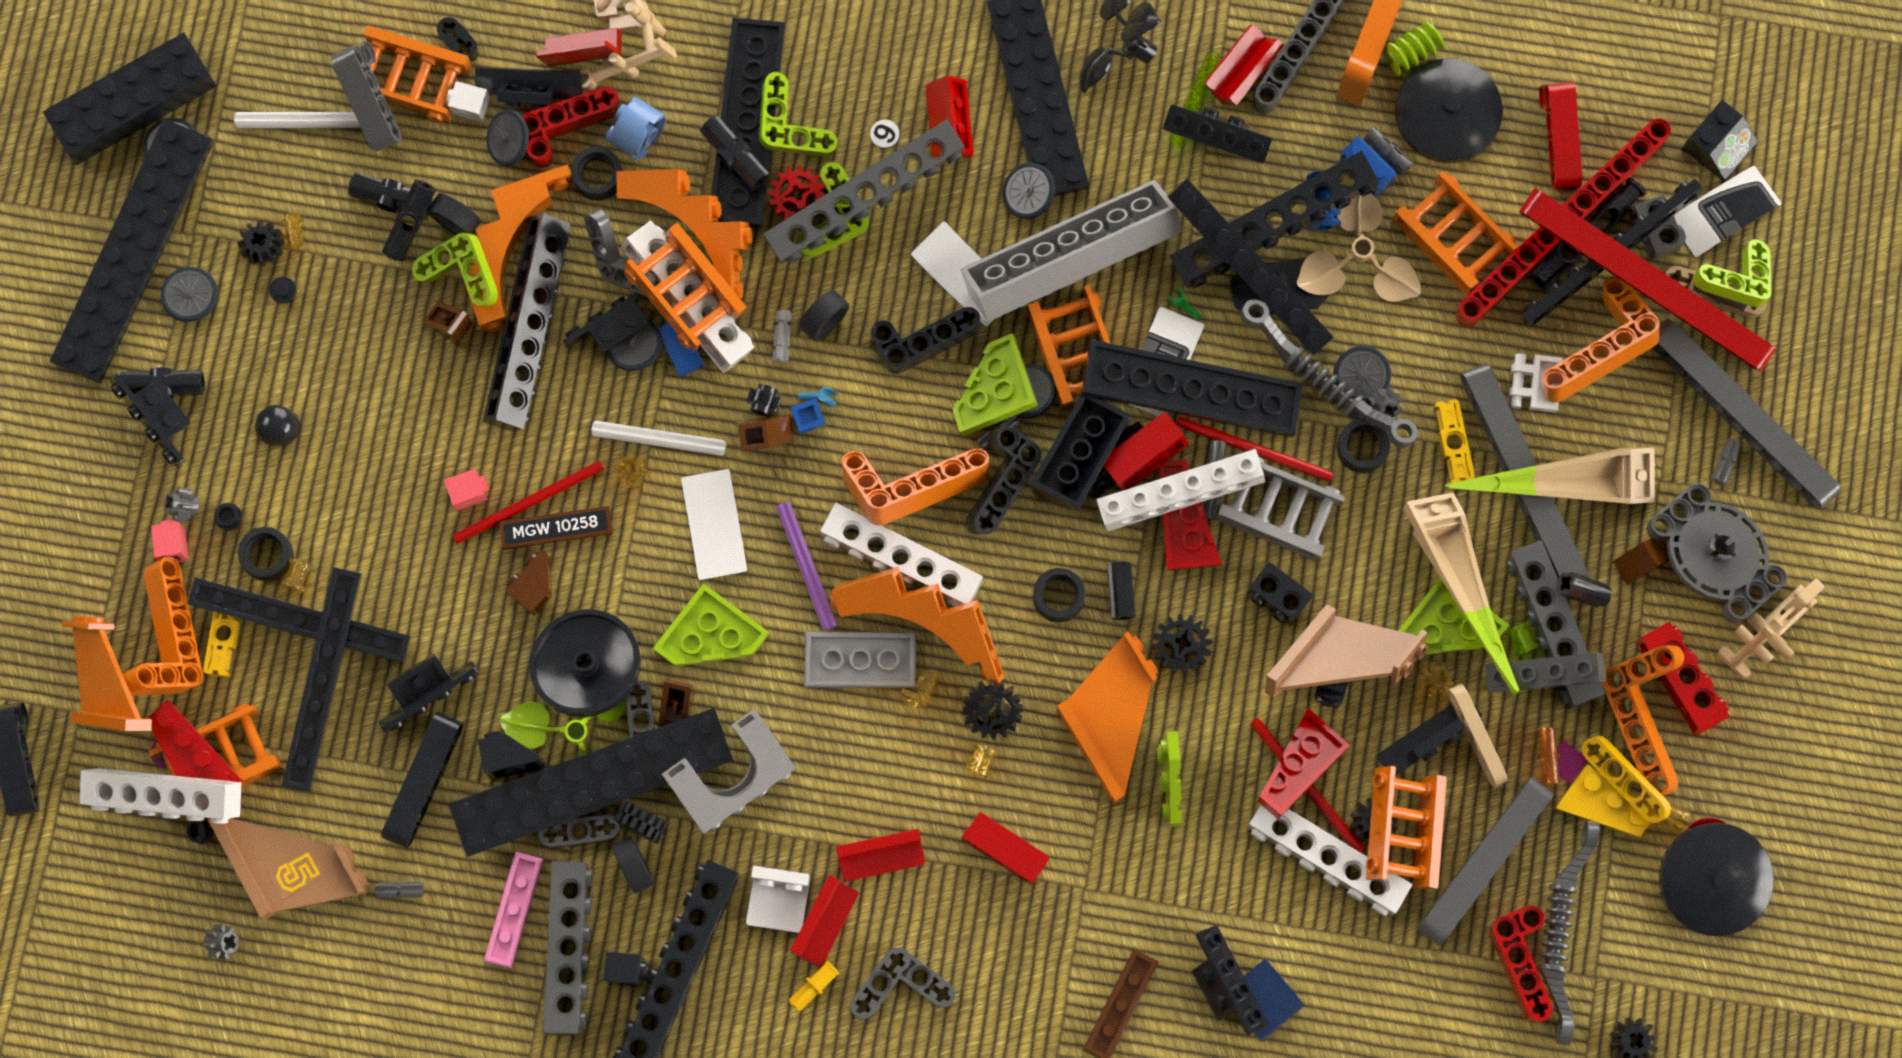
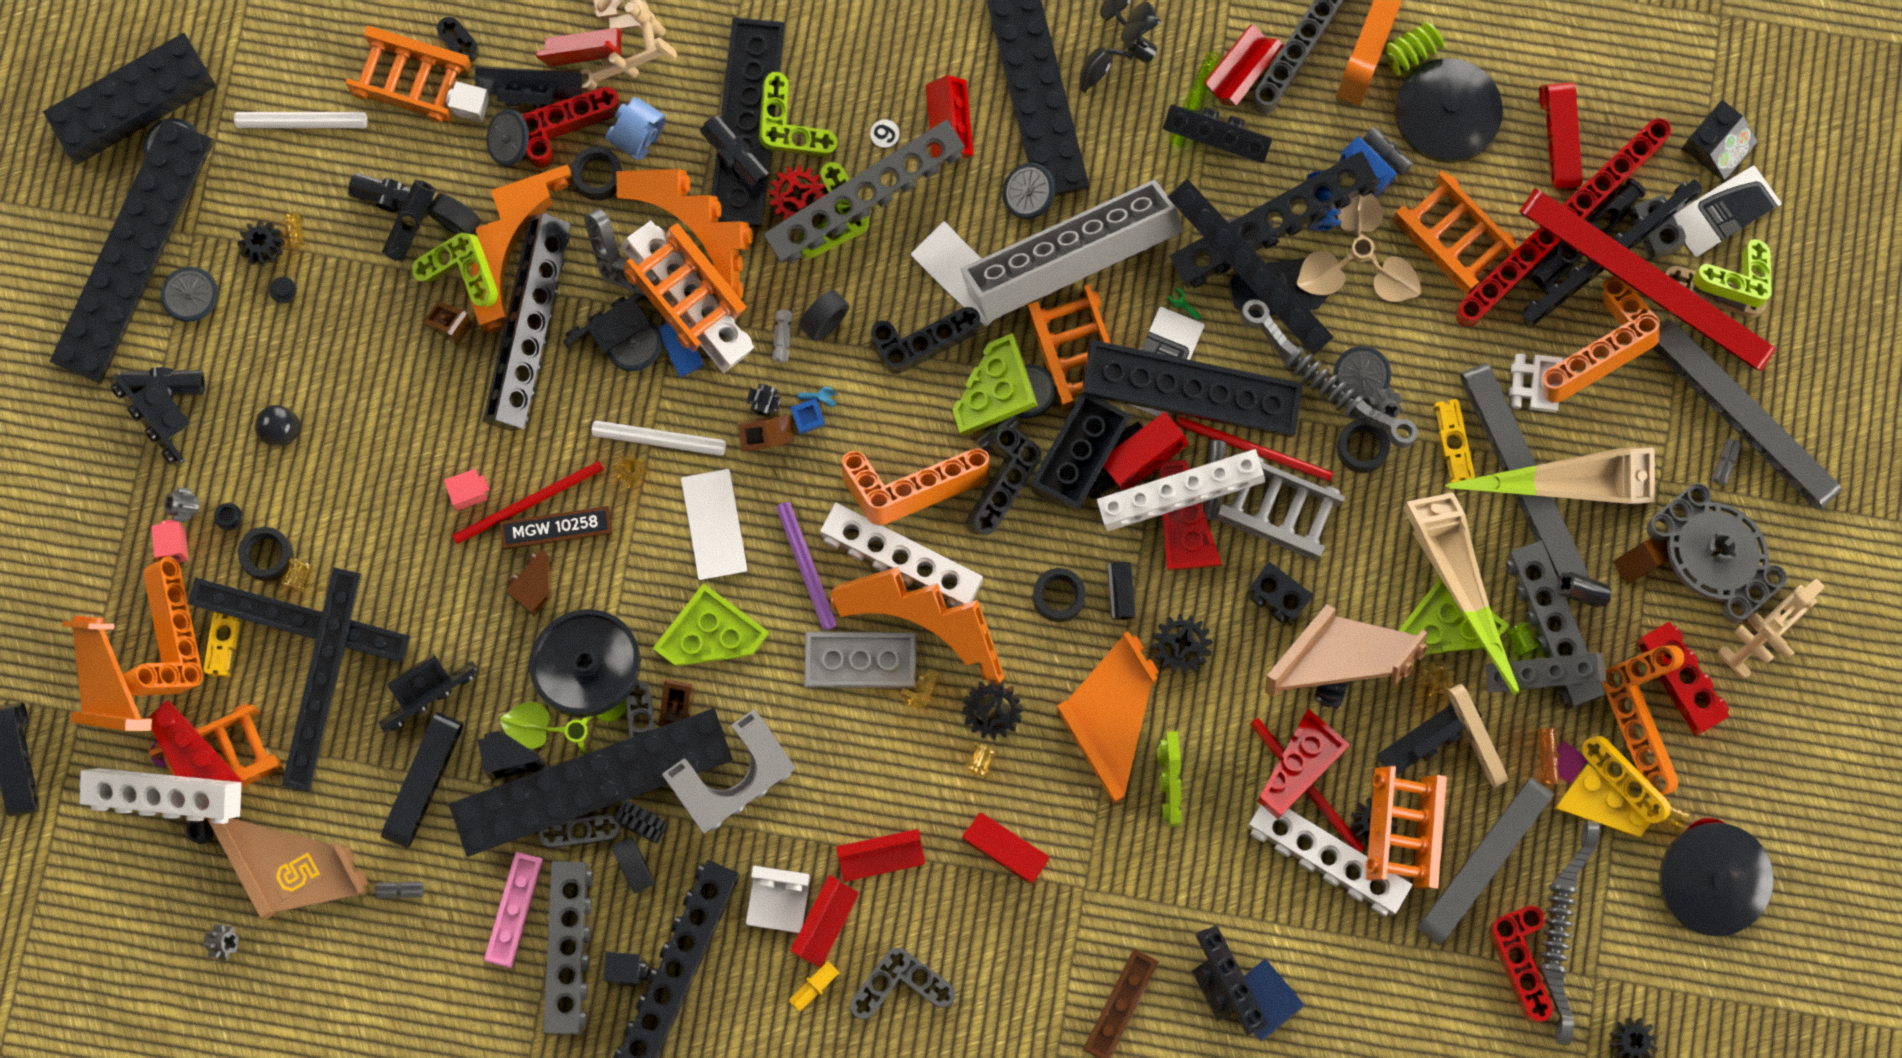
dark grey beam [331,41,402,152] -> none

